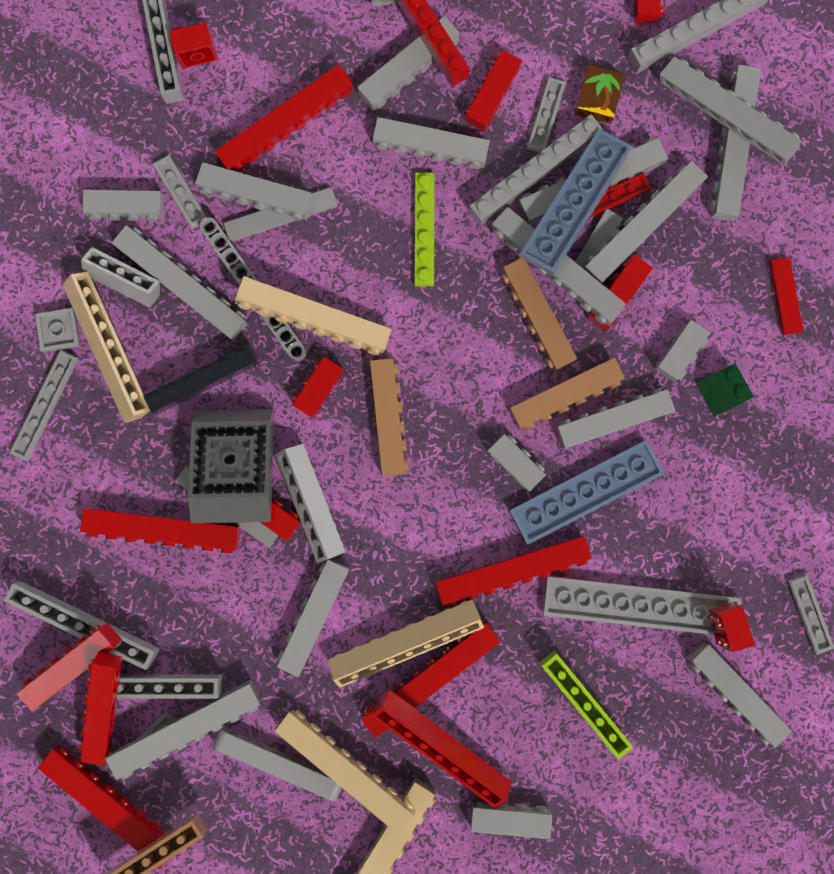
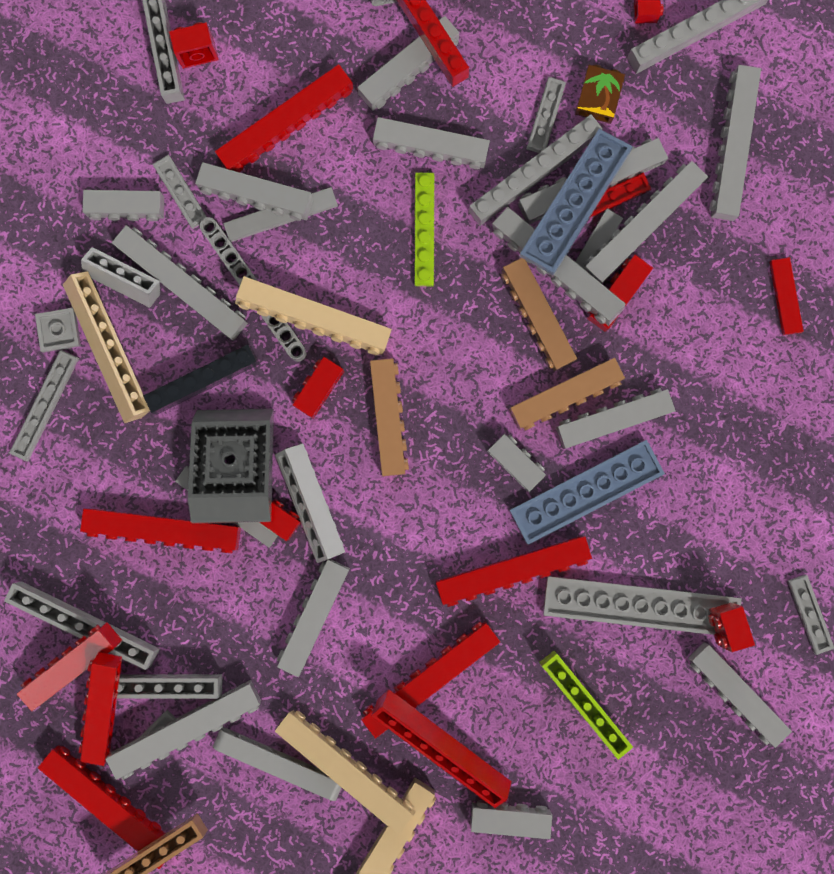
tan brick [328,600,484,688] -> none
red brick [464,50,522,132] -> none
light grey brick [655,320,710,382] -> none
light grey brick [660,56,801,166] -> none
dark green slope [696,363,754,417] -> none

